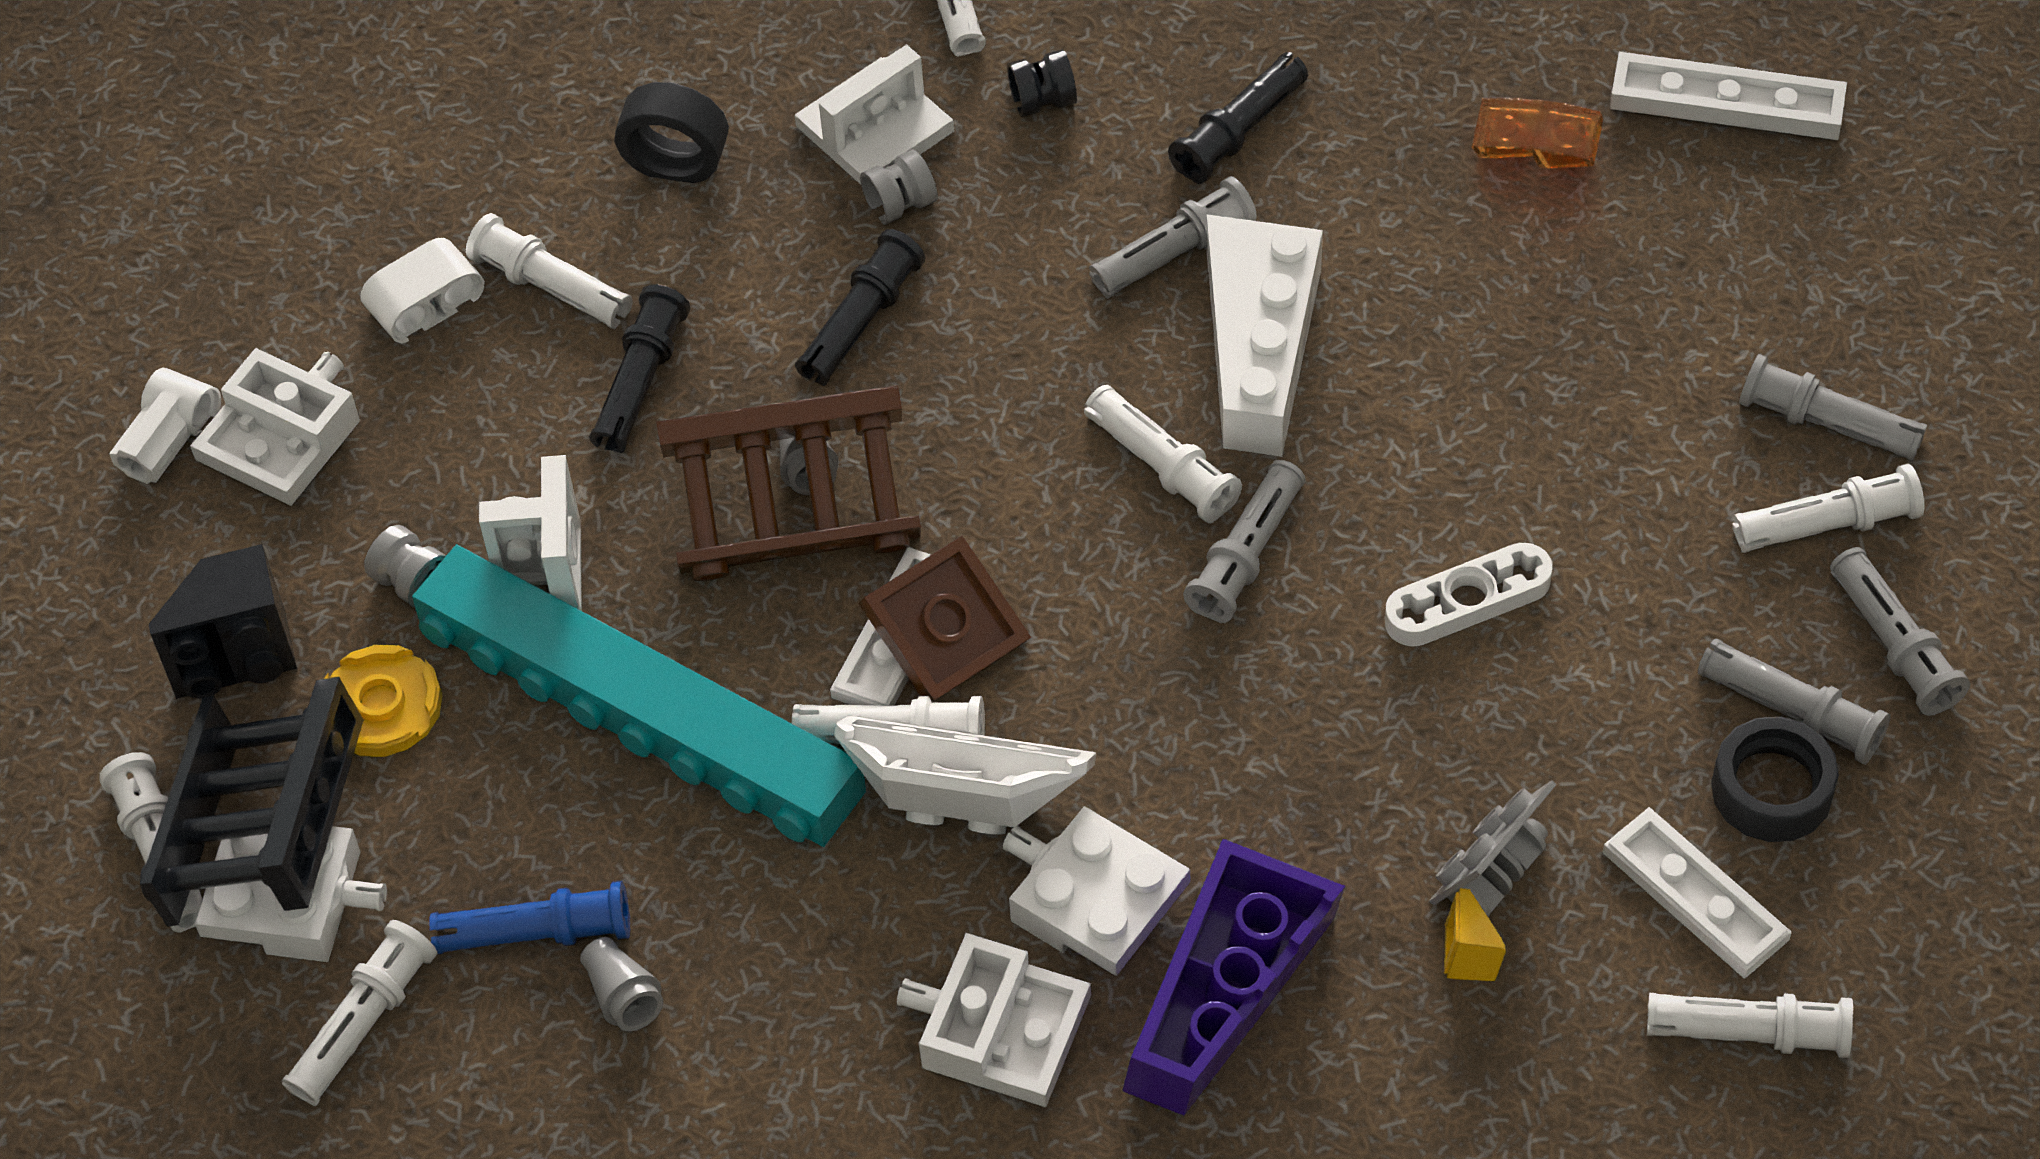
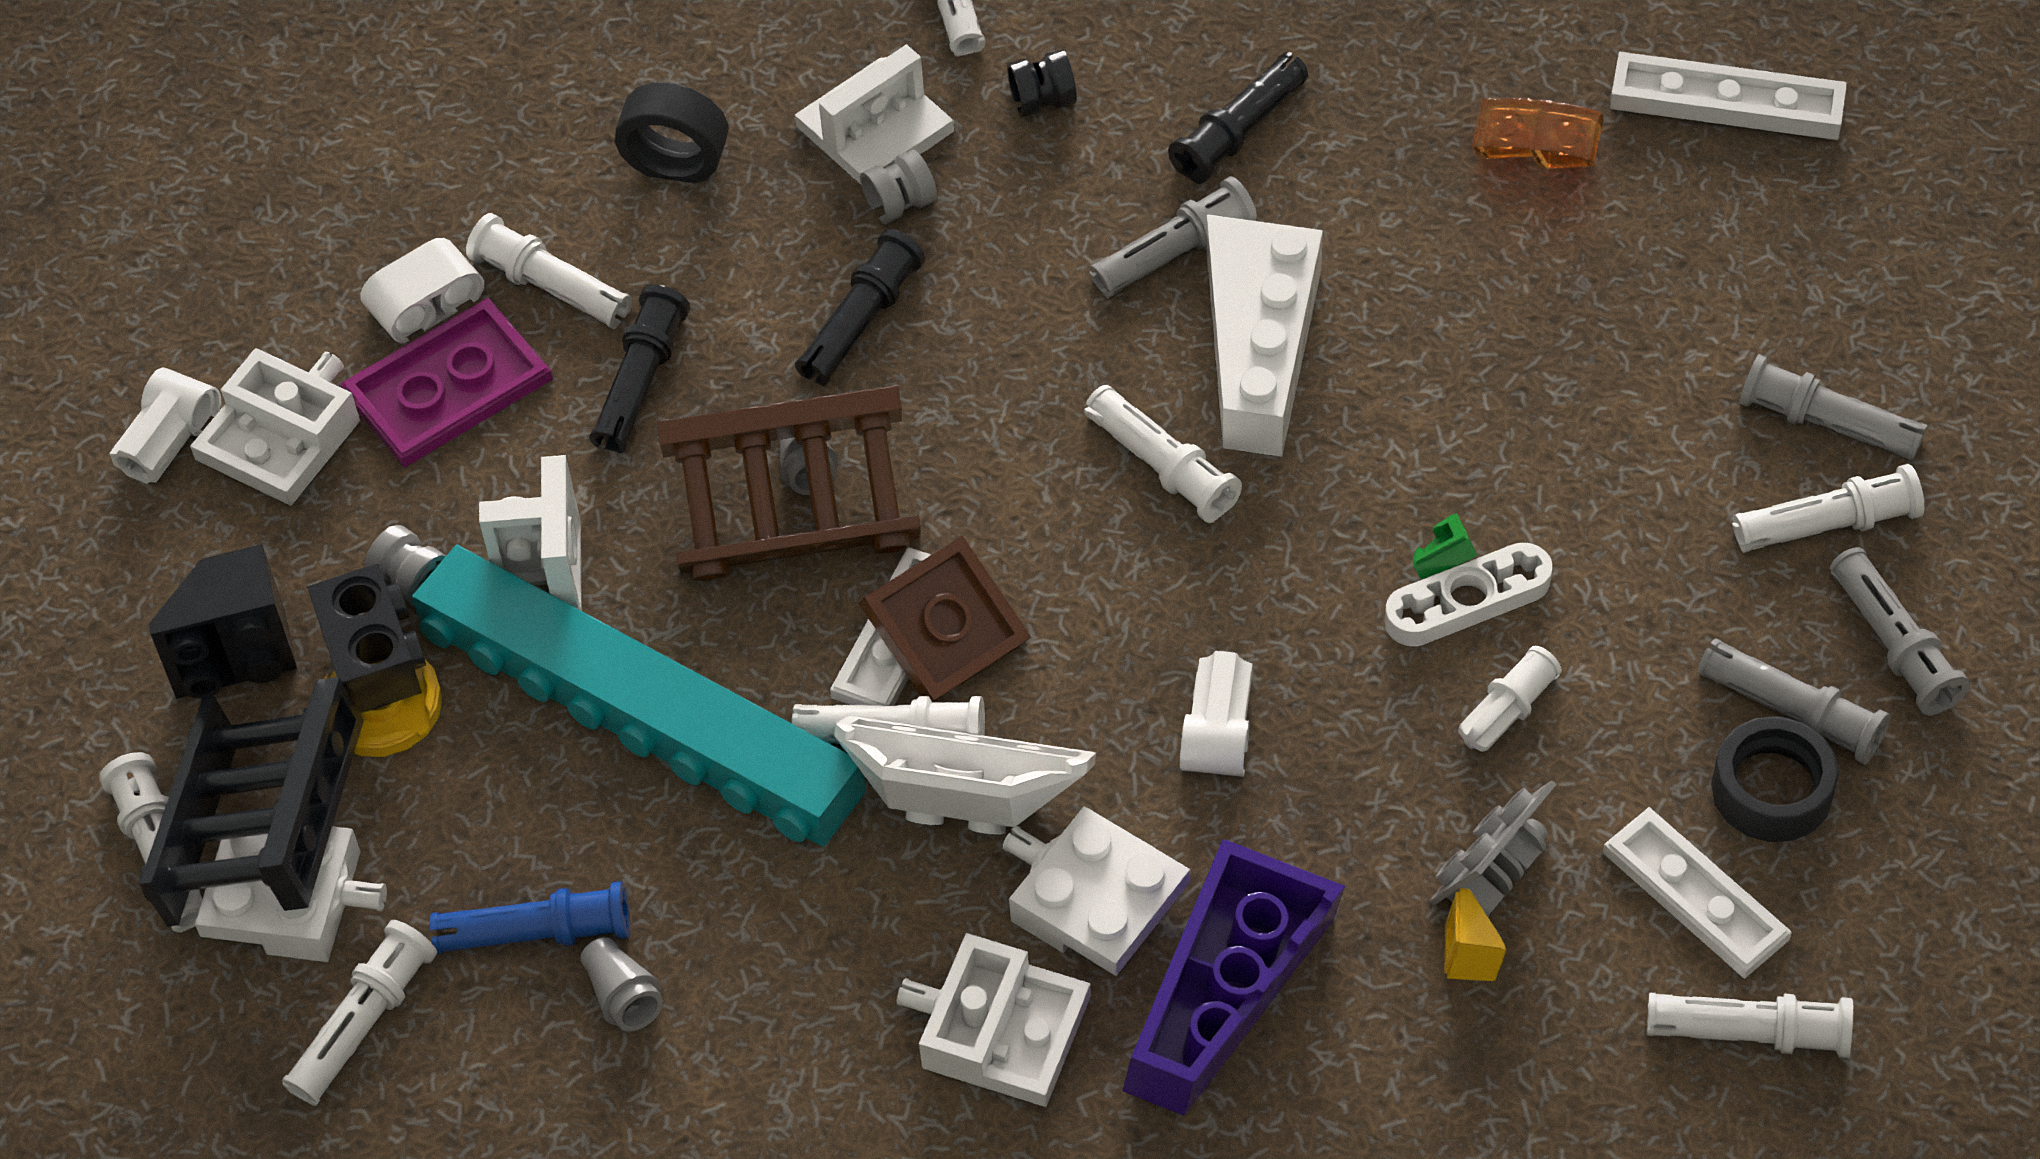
light grey pin [1183,460,1306,623] -> none
none -> black brick [307,563,426,713]
none -> magenta tile [340,298,553,468]
none -> white piece [1180,651,1252,777]
none -> green tile [1413,513,1478,580]
none -> white axle [1458,646,1562,752]

